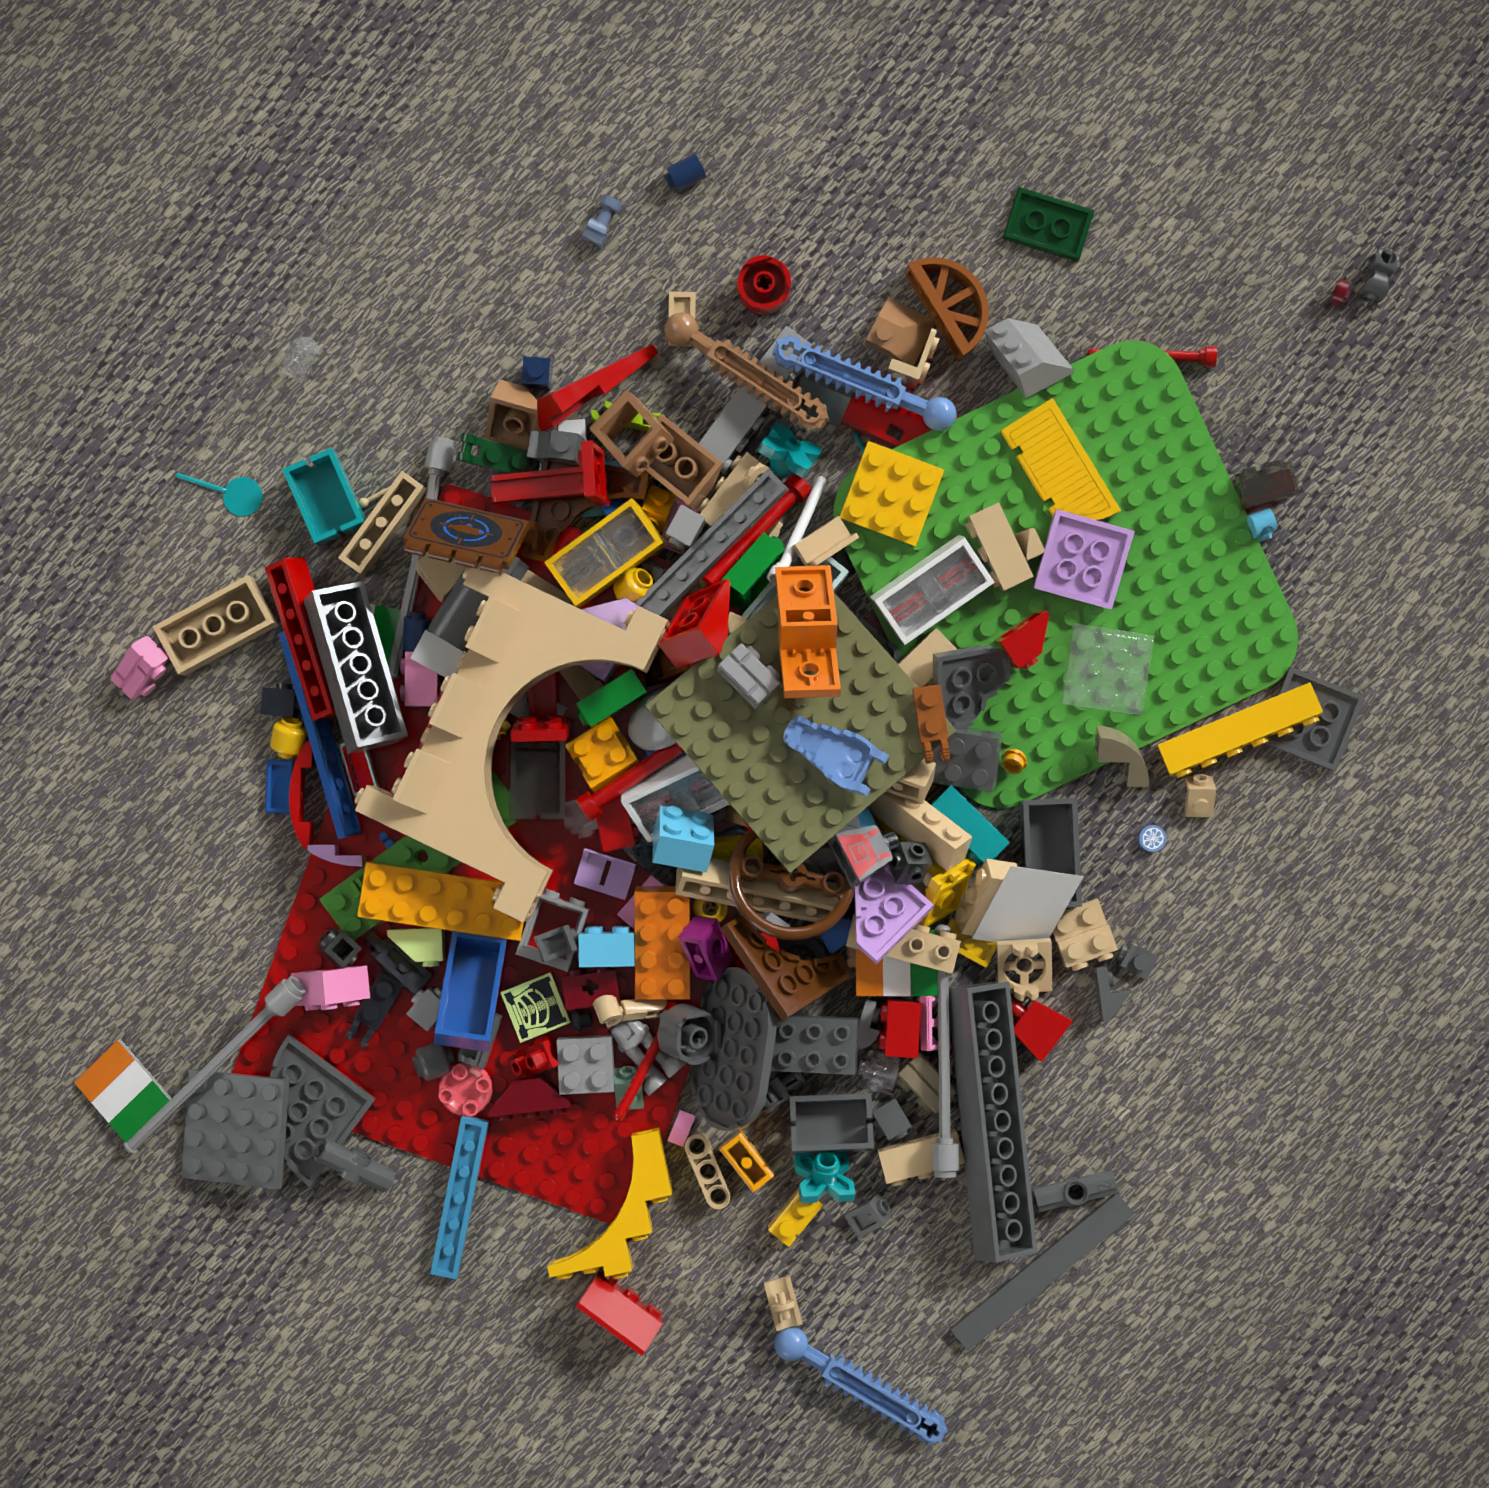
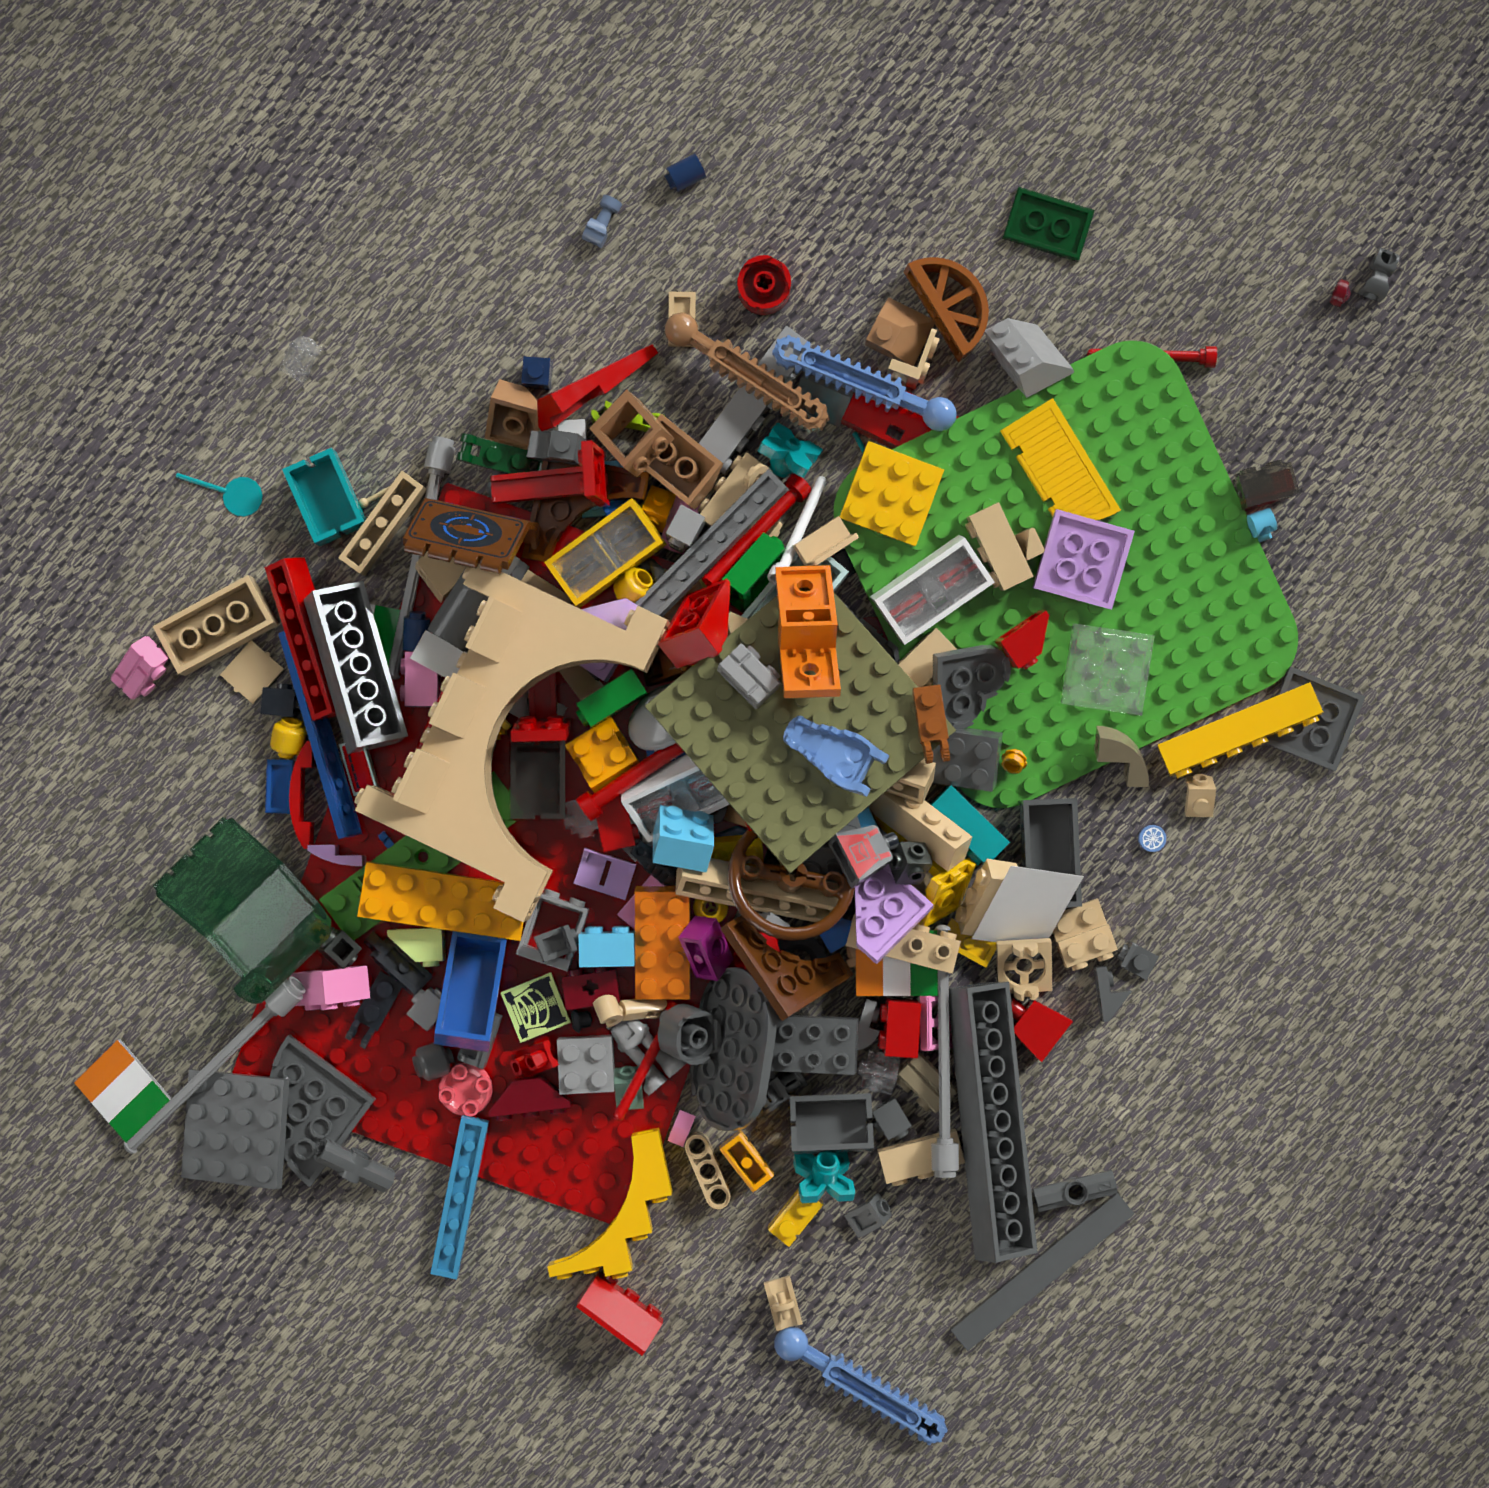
none -> clear green windscreen [153,817,332,1004]
none -> tan piece [220,640,284,704]

